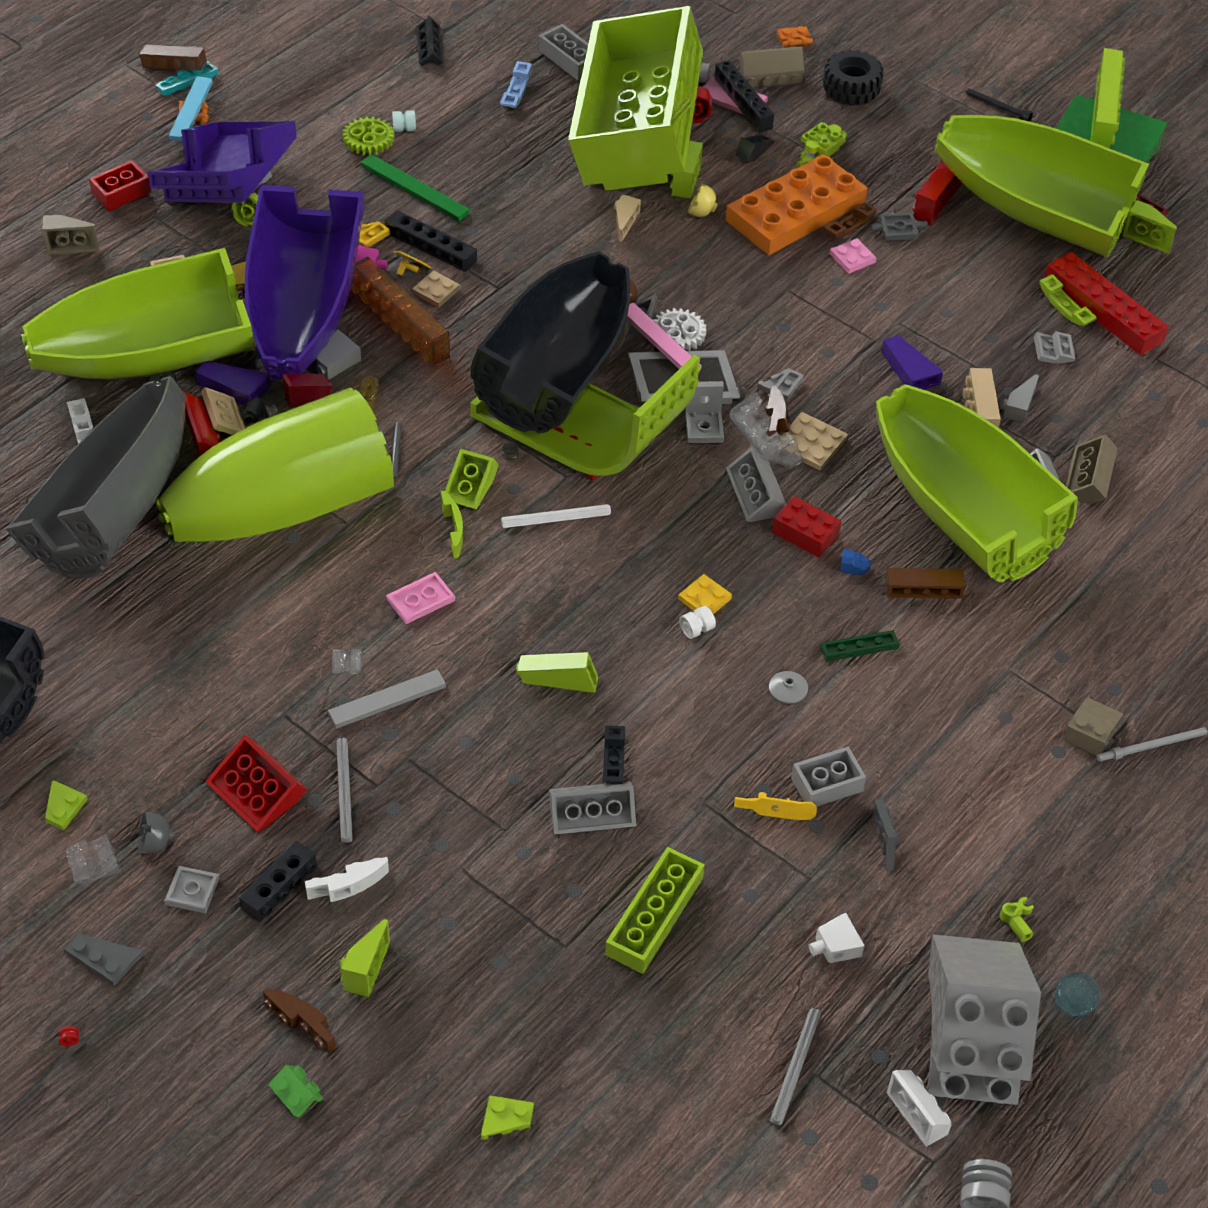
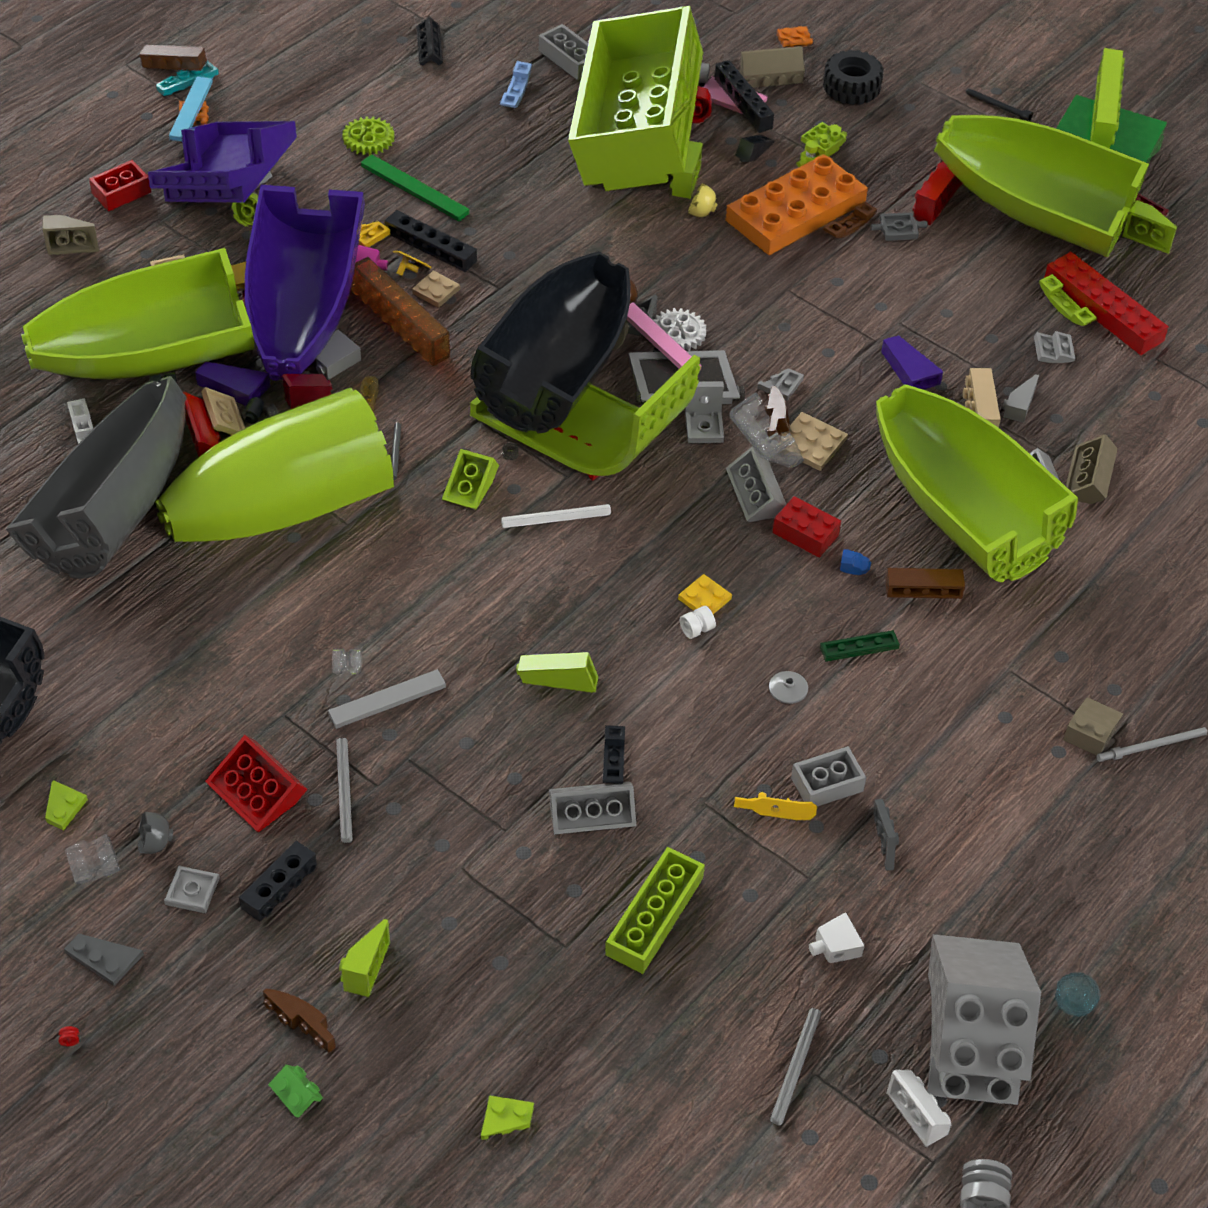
white slope [305,857,389,902] -> none
bright pink tile [386,572,455,624] -> none
light aqua wheel [392,110,416,132] -> none
lime slope [441,491,463,558] -> none
tan slope [614,194,641,242] -> none
bright pink plate [830,238,876,274] -> none
lime bar [999,897,1034,942] -> none

